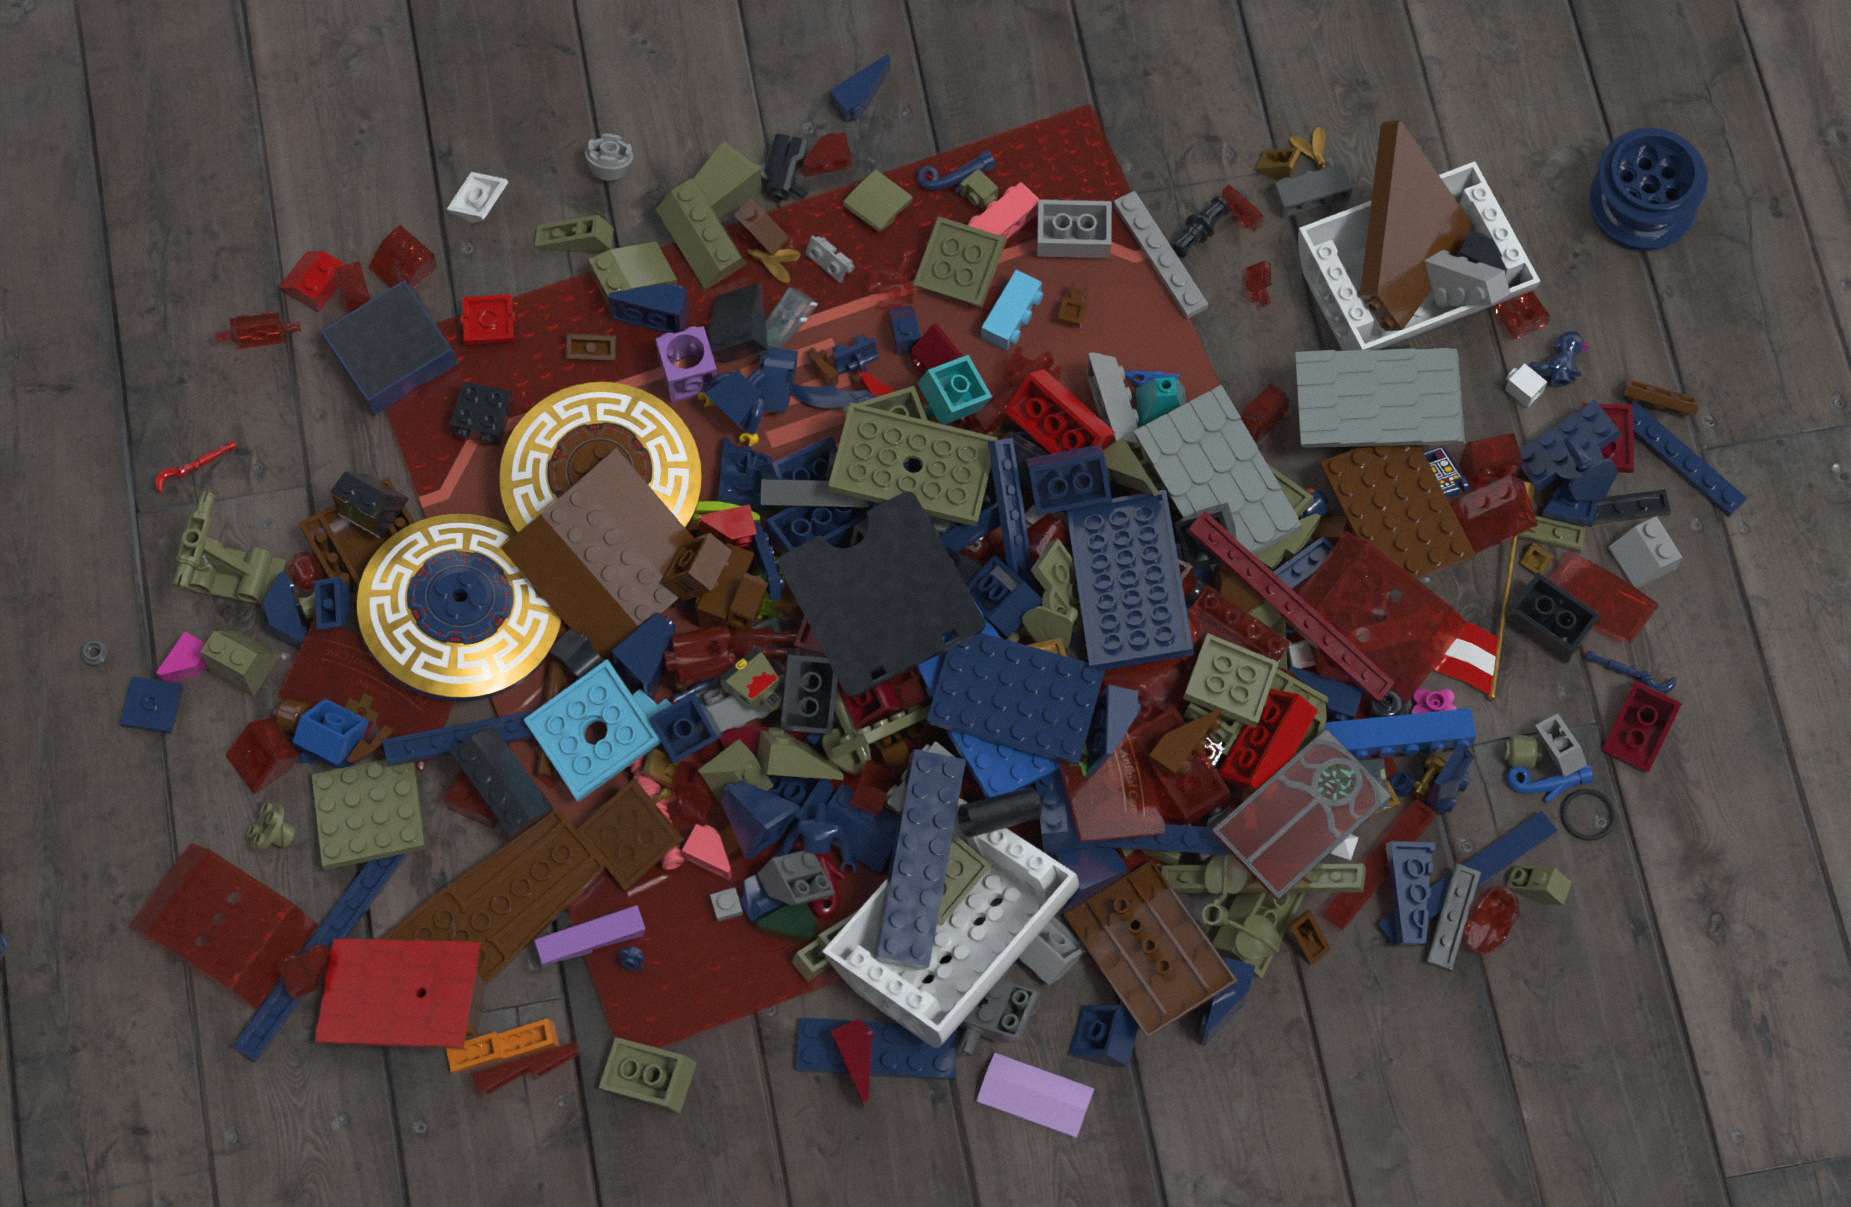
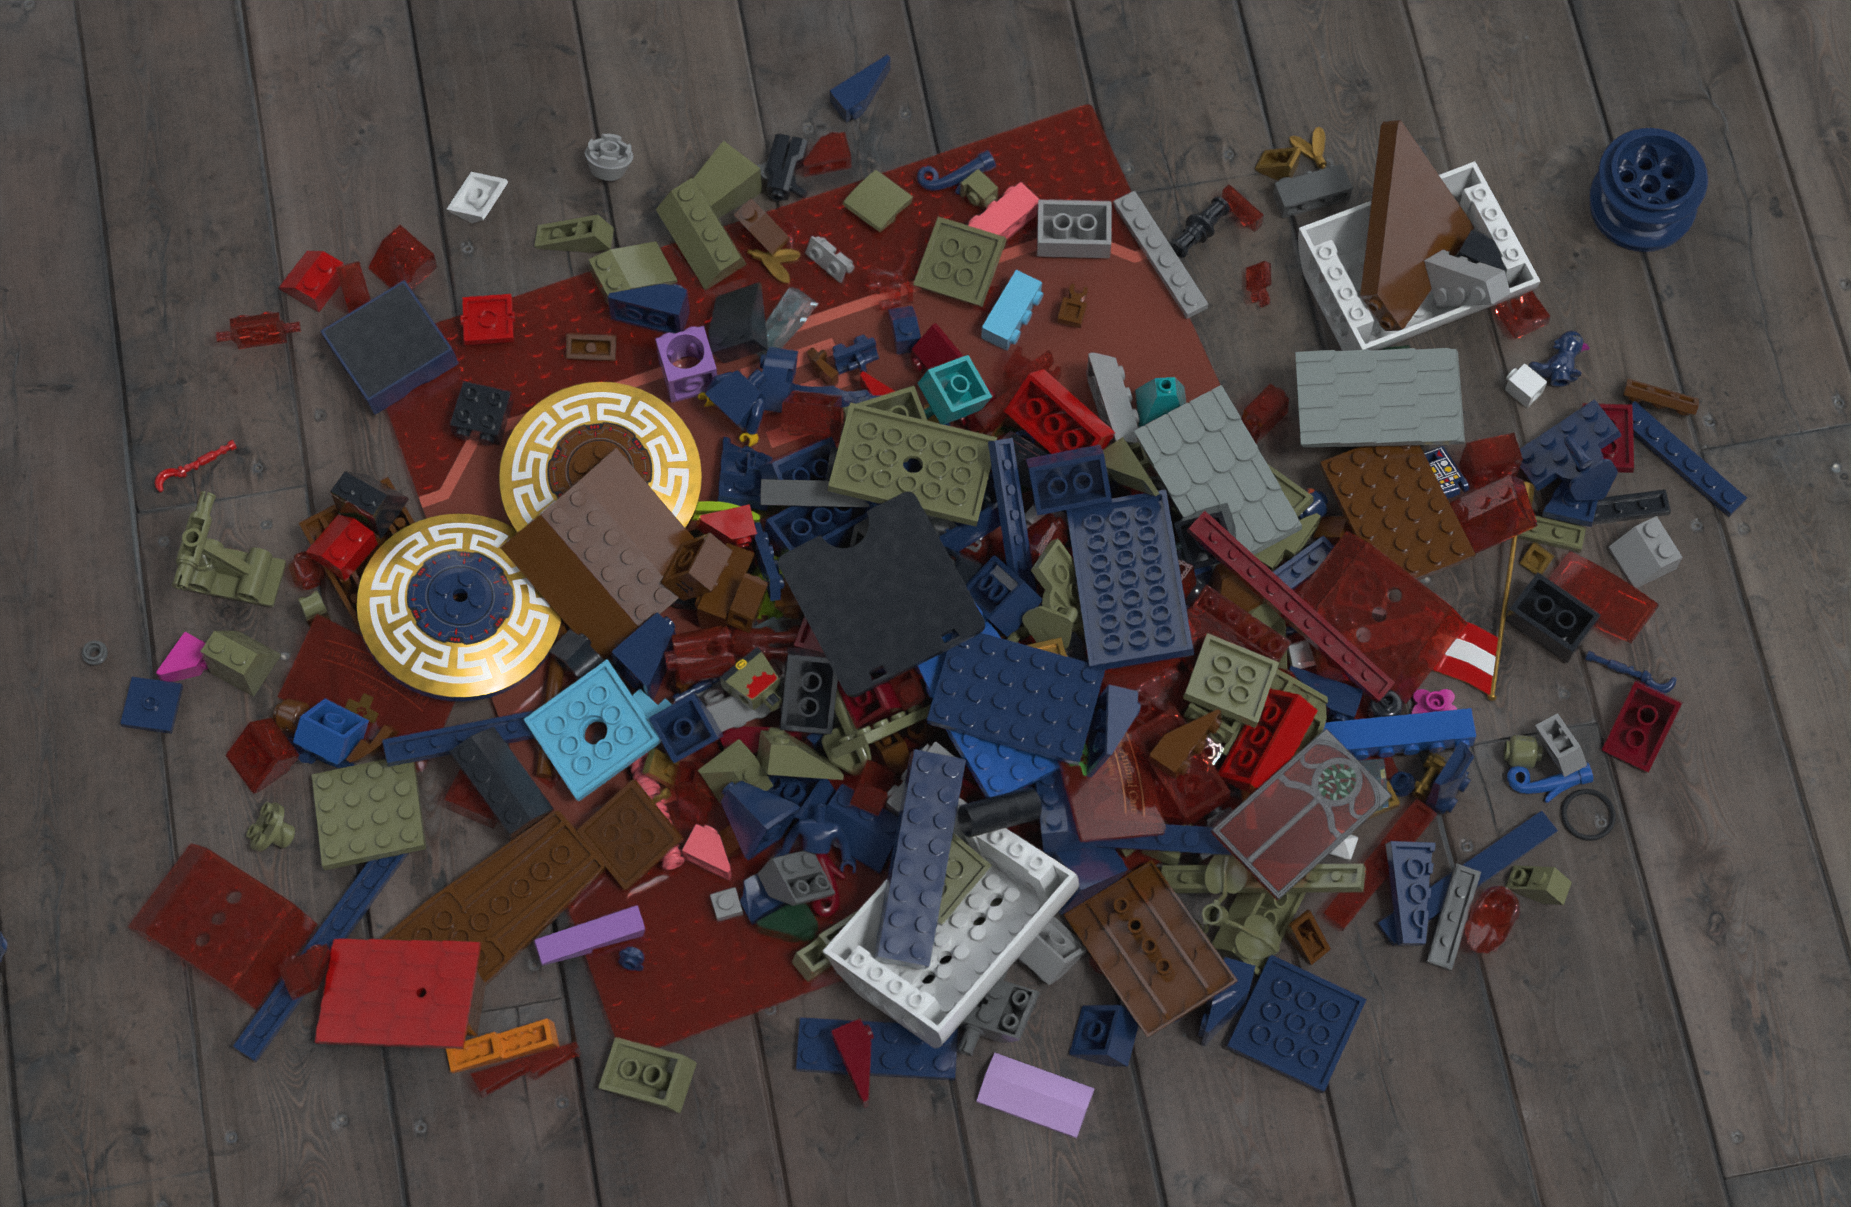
dark blue slope [261,571,309,650] -> none
dark blue slope [314,577,350,631] -> none
blue hand [1124,371,1180,387] -> none
none -> red slope [306,515,378,581]
none -> clear red brick [781,390,842,439]
none -> dark blue plate [1227,955,1367,1094]

